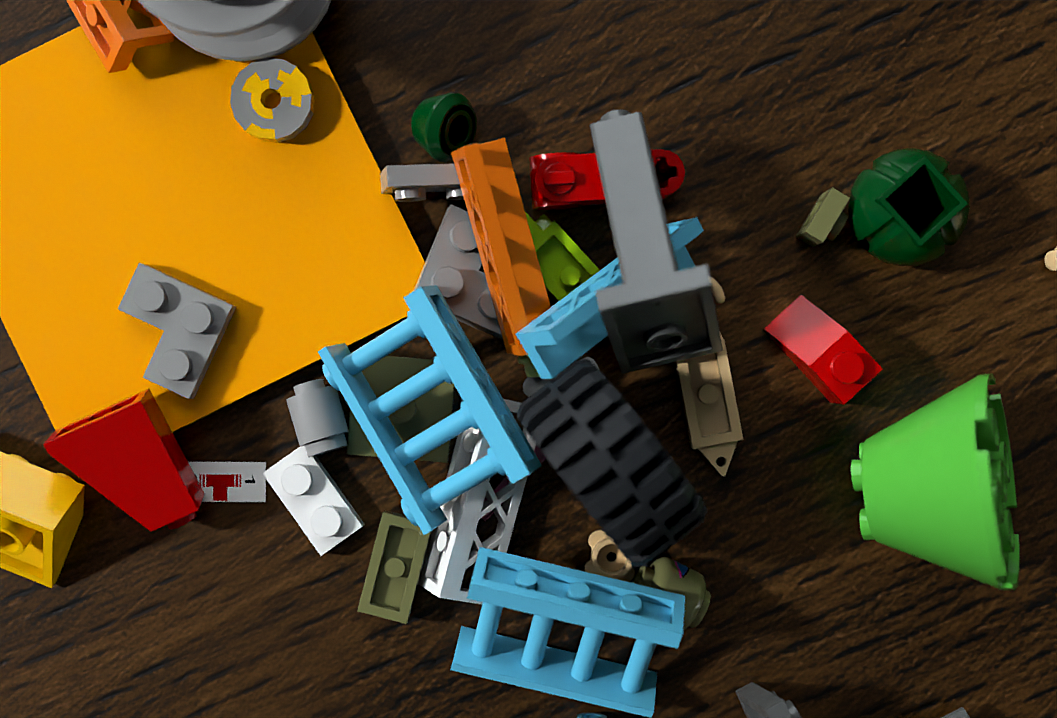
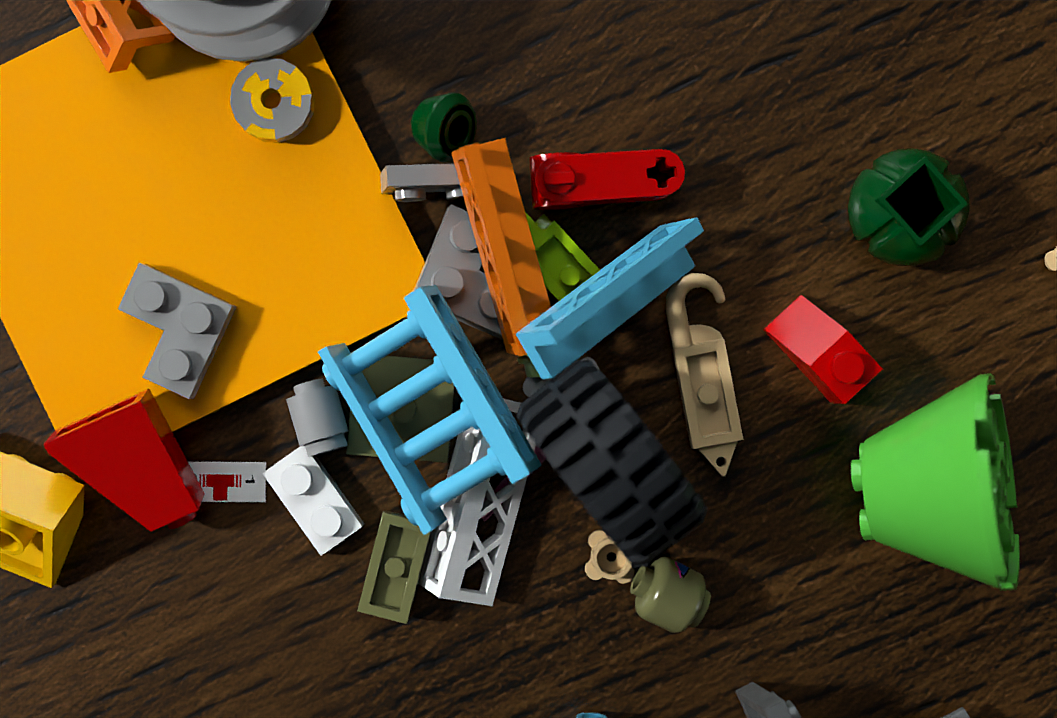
medium azure fence [451,547,685,718] -> none
piece [590,109,723,374] -> none
olive plate [796,187,850,247] -> none

